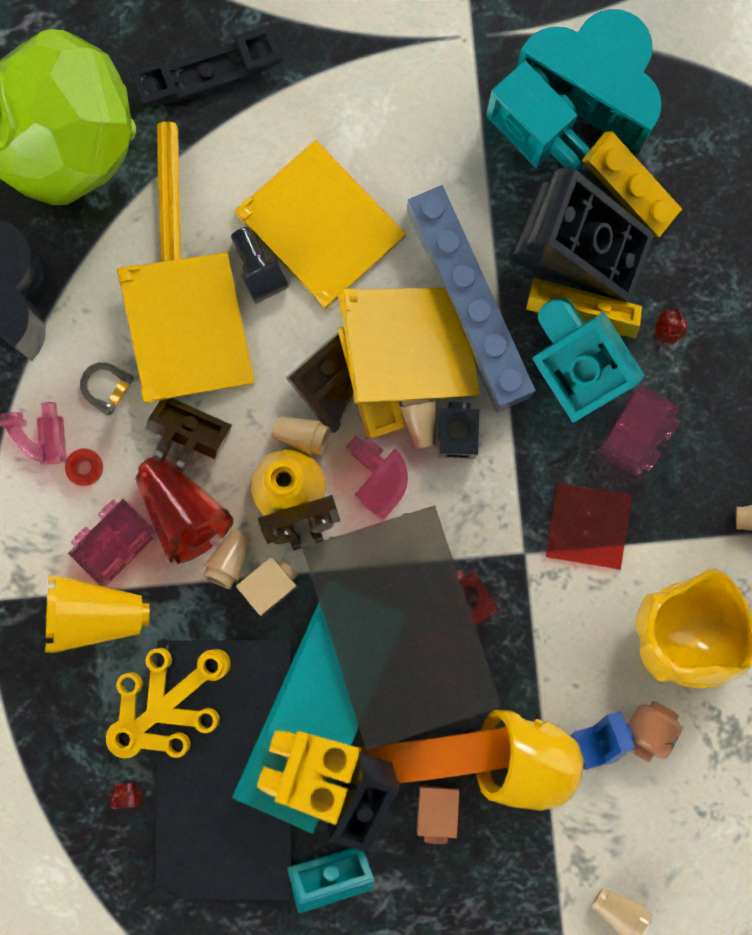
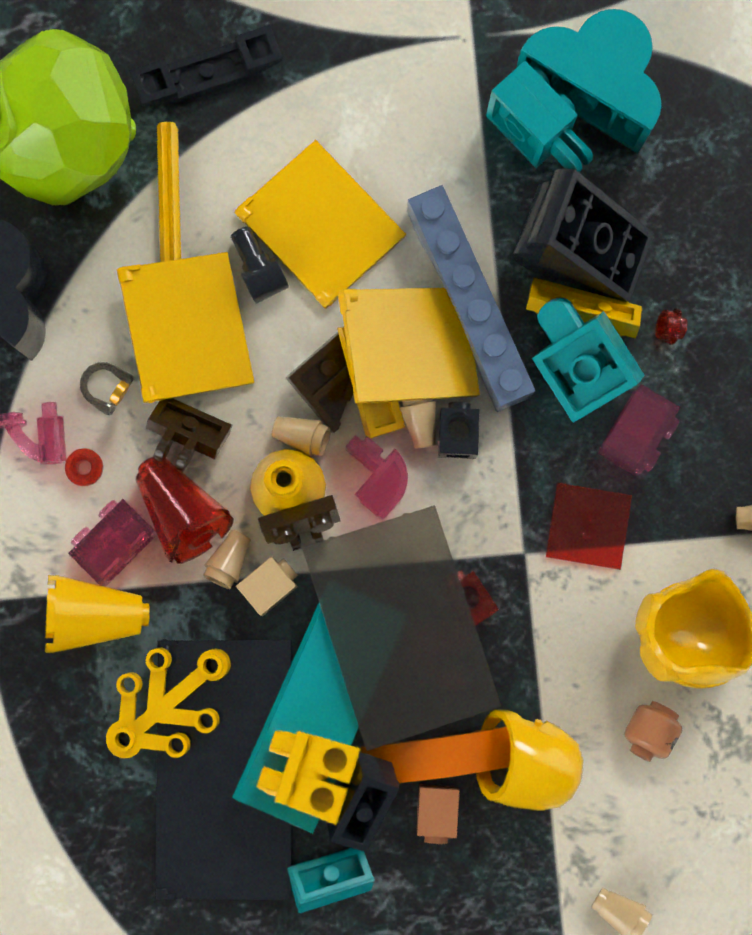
clear red plate [106,783,145,809] -> none
blue bracket [571,711,635,770] -> none
yellow plate [582,132,682,237] -> none

